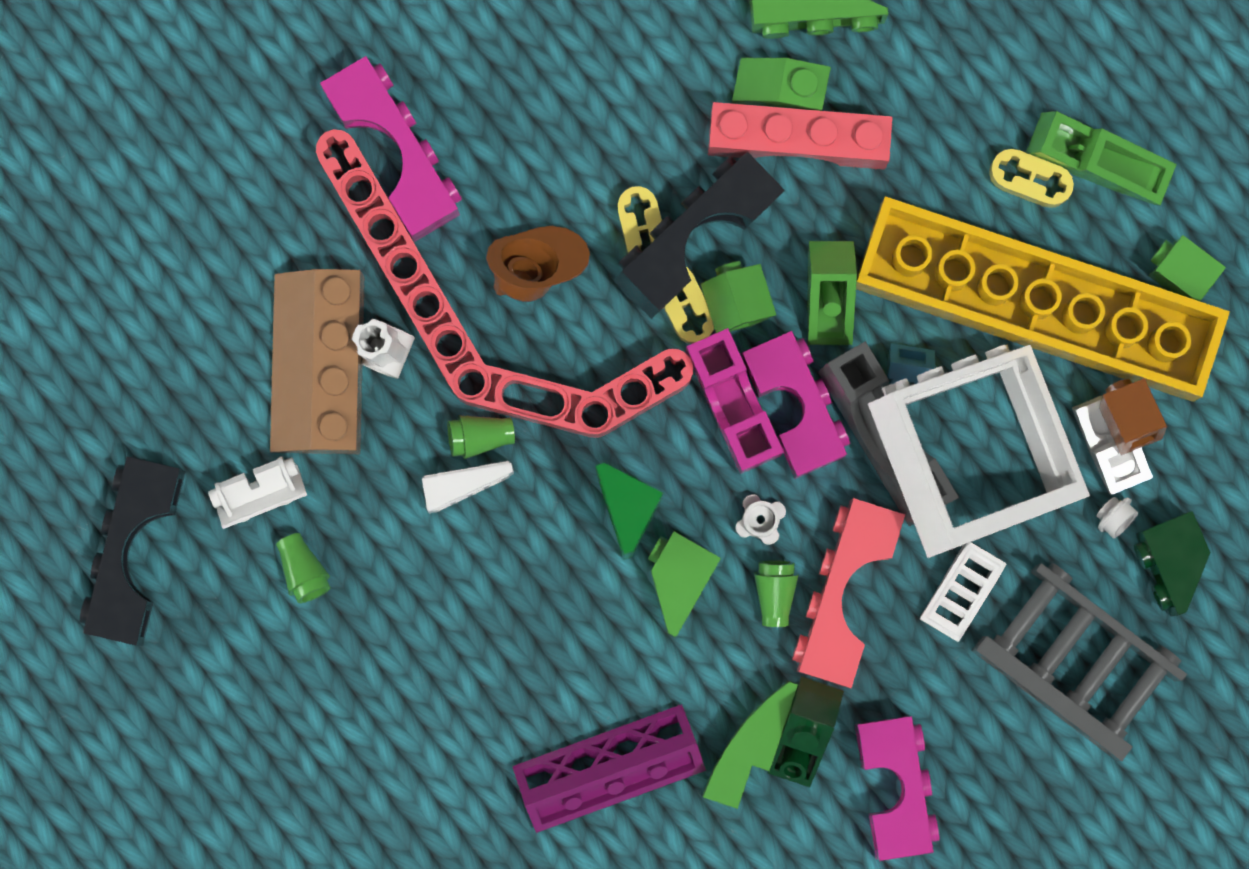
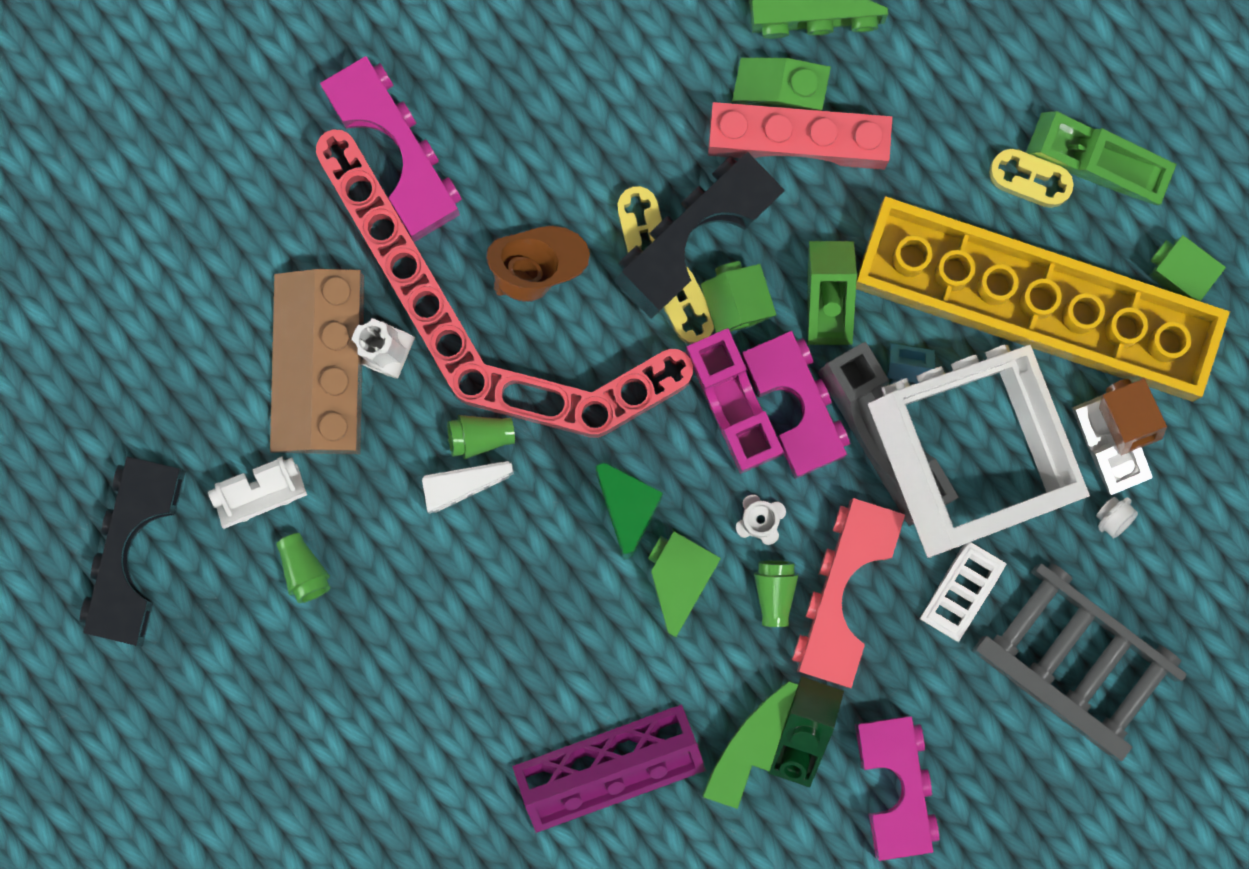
dark green slope [1134,511,1210,616] -> none

